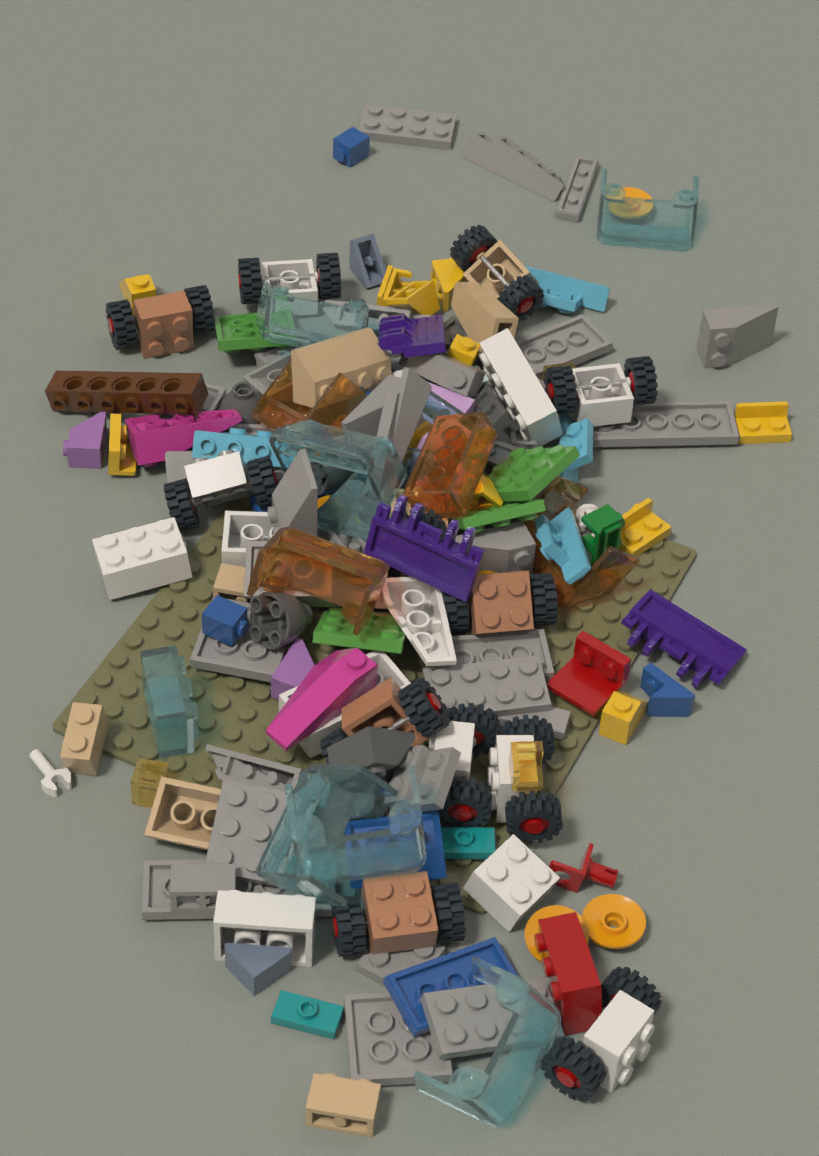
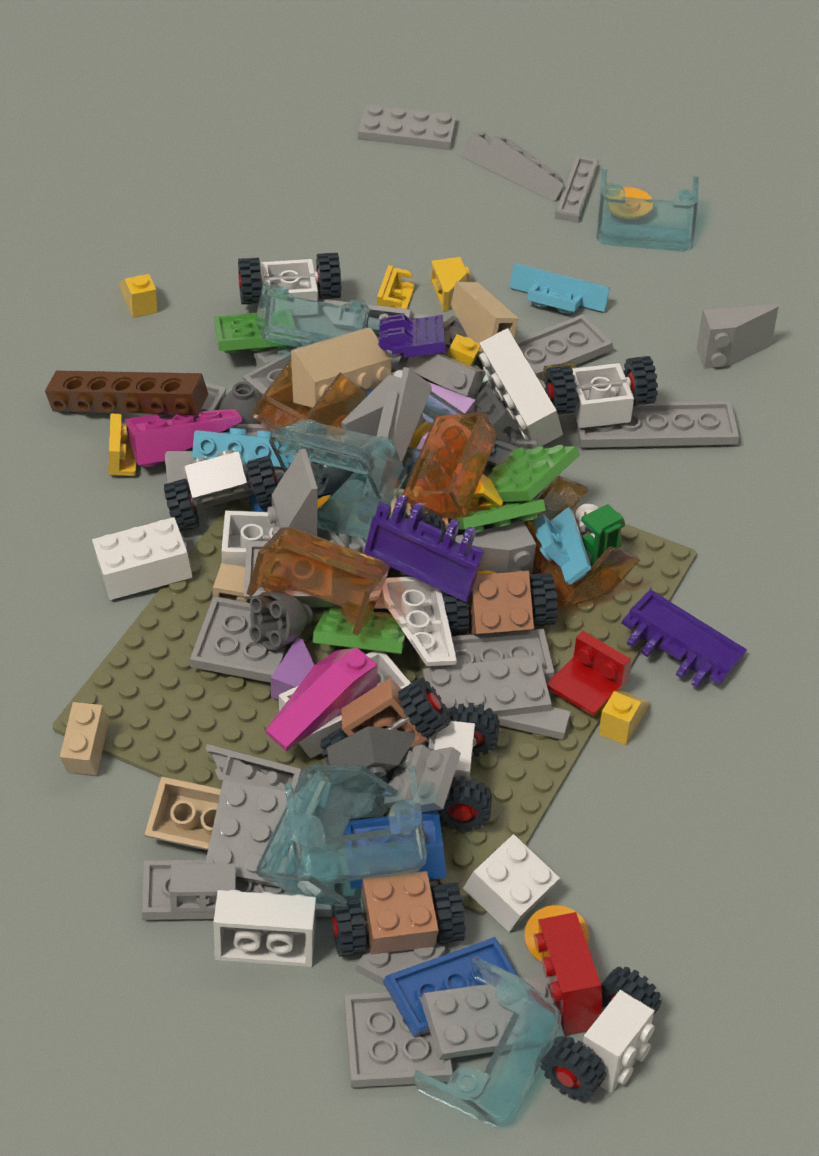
white bar [29,749,72,798] -> none
medium lavender slope [63,412,107,469] -> none
brick [106,285,215,359] -> none
clear yellow panel [130,758,169,808] -> none
clear light blue brick [140,645,199,758] -> none
blue brick [202,595,250,647] -> none
sand blue slope [225,943,291,996] -> none
teal plate [271,990,344,1039] -> none
tan brick [305,1073,381,1138] -> none
blue brick [333,127,370,168] -> none
sand blue slope [349,233,386,289] -> none
yellow slope [386,280,440,315] -> none
teal plate [441,827,496,859] -> none
brick [450,225,544,323] -> none
black brick [488,715,563,844] -> none
clear yellow panel [508,741,543,791] -> none
red bracket [549,843,619,893] -> none
medium azure bracket [557,414,593,501] -> none
light orange dish [582,894,646,949] -> none
yellow bracket [618,498,672,560] -> none
blue slope [640,663,695,717] -> none
yellow bracket [734,401,792,444] -> none

